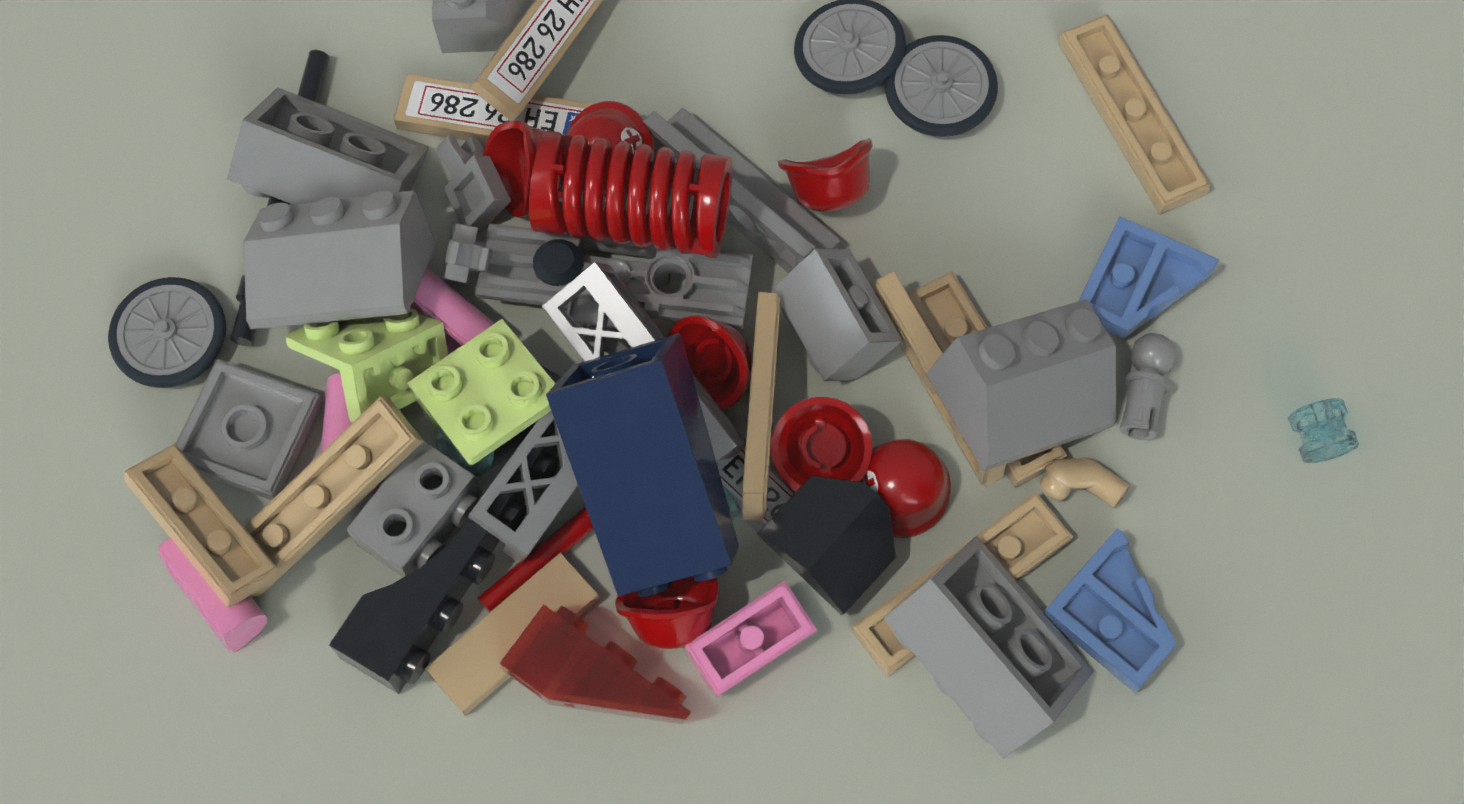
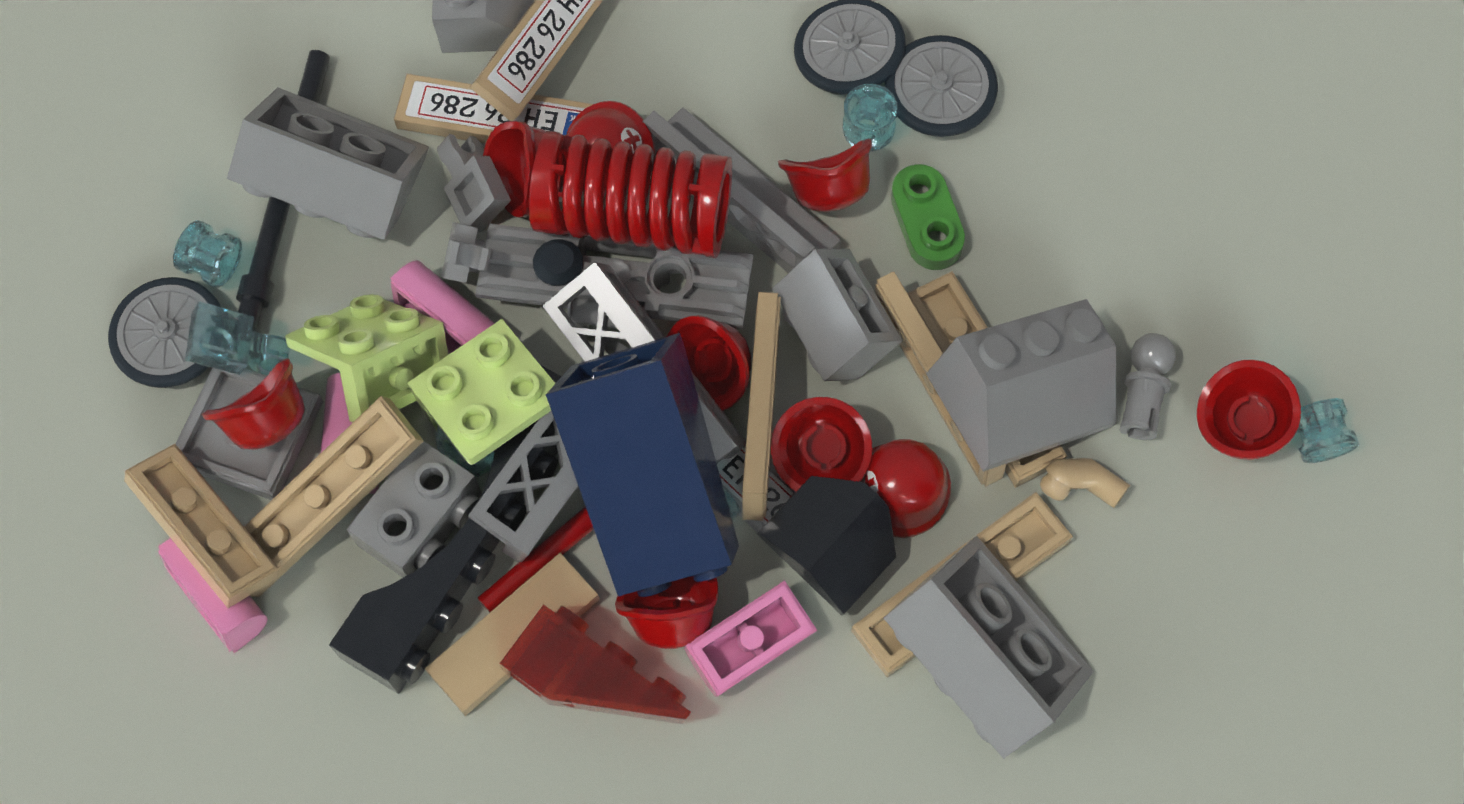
light grey slope [243,190,436,329] -> none
medium blue wing [1044,528,1177,693] -> none
tan tile [1058,14,1211,215] -> none
medium blue wing [1079,216,1219,339] -> none
none -> clear light blue wheel [173,220,242,288]
none -> clear light blue plate [185,301,290,375]
none -> red helmet [201,358,305,450]
none -> clear light blue wheel [843,84,897,151]
none -> bright green plate [891,164,965,270]
none -> red helmet [1197,360,1301,460]

